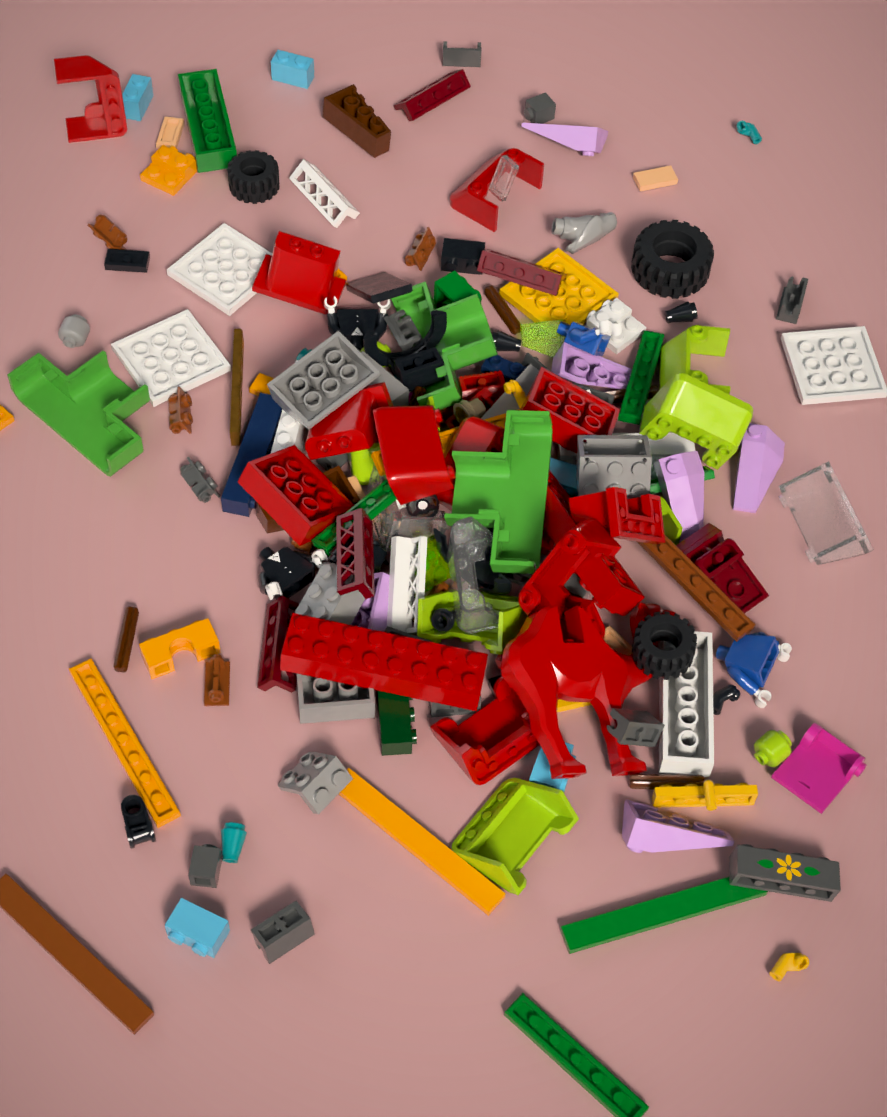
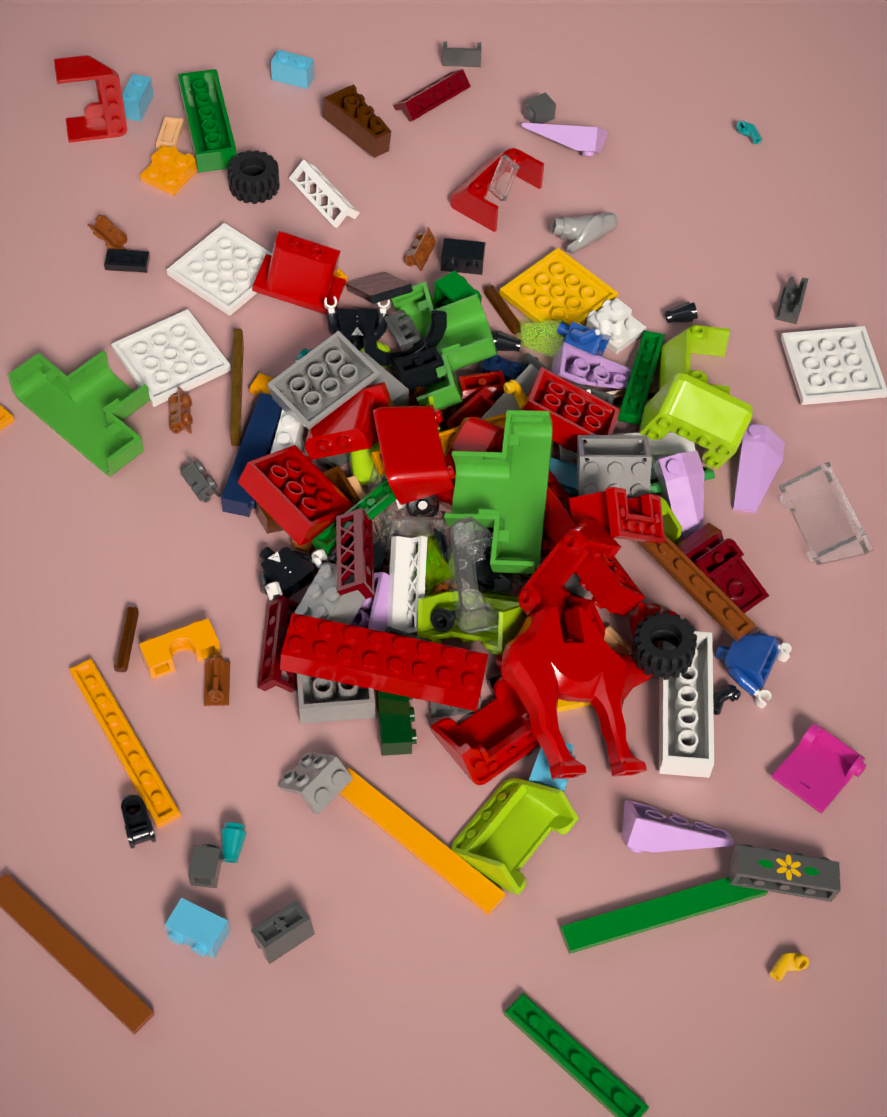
light grey head [58,314,90,348] -> none
dark tan piece [453,398,486,424] -> none
dark red fence [477,249,567,296] -> none
dark grey hinge [607,708,665,747] -> none
reddish brown axle [629,774,705,789] -> none
black tyre [631,220,714,299] -> none
light nougat tile [633,165,678,191] -> none
yellow plate [651,780,758,811] -> none
lime head [754,730,792,767] -> none

